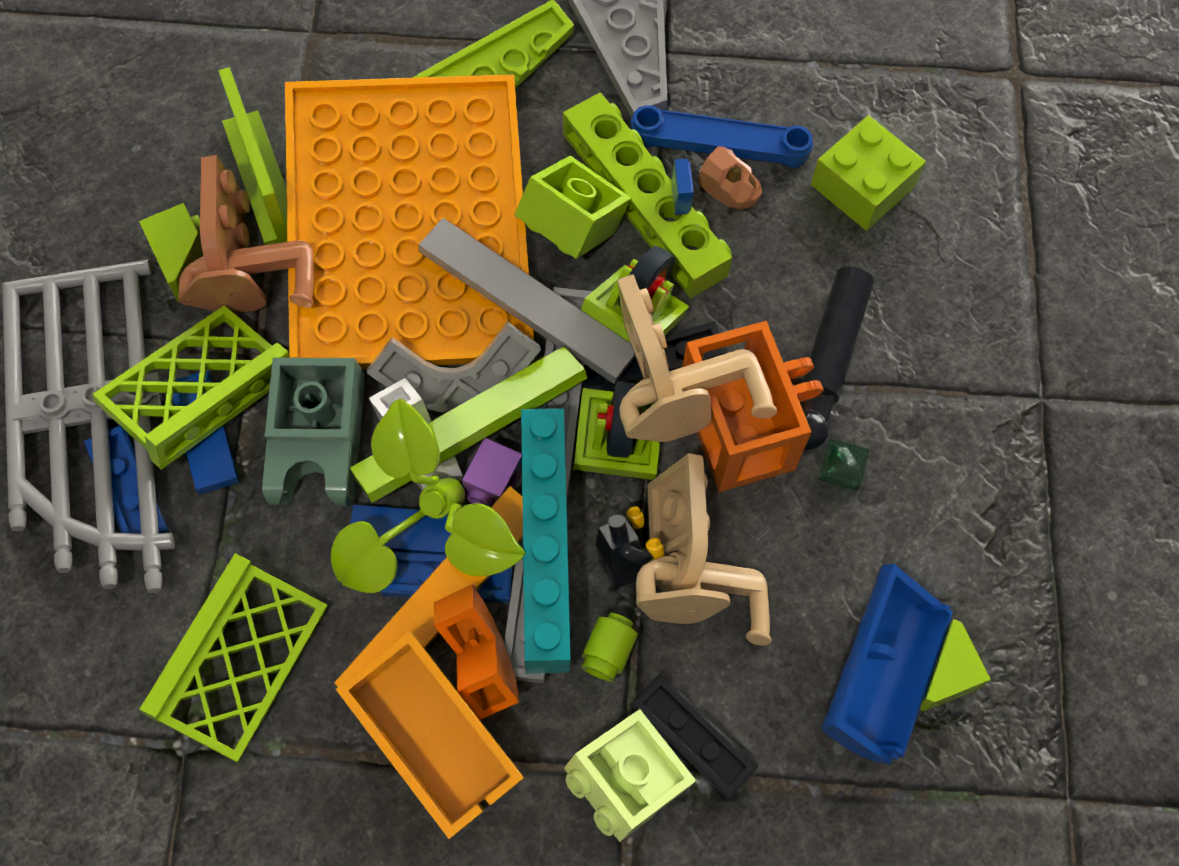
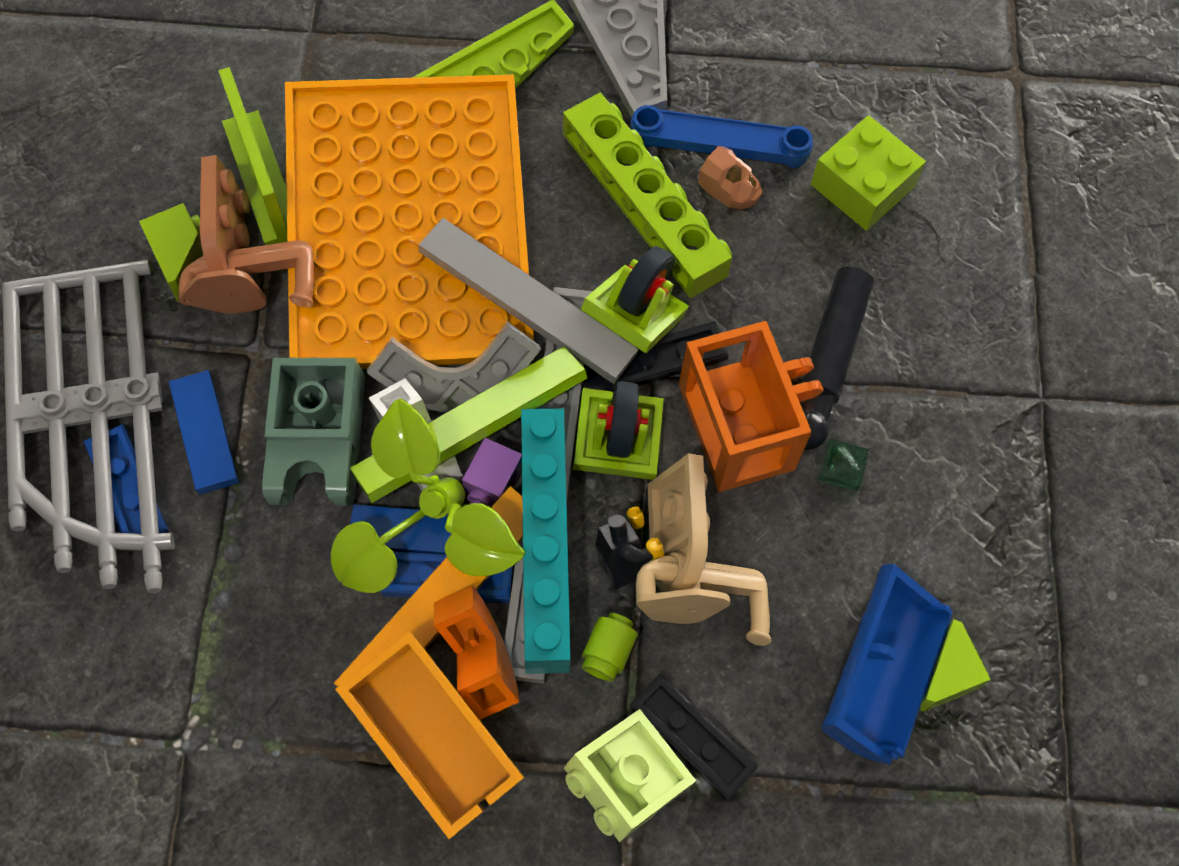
lime fence [92,305,289,470] -> none
lime fence [139,553,328,763] -> none
lime brick [514,155,632,259] -> none
tan plate [617,274,777,442] -> none
blue tile [671,159,694,215] -> none

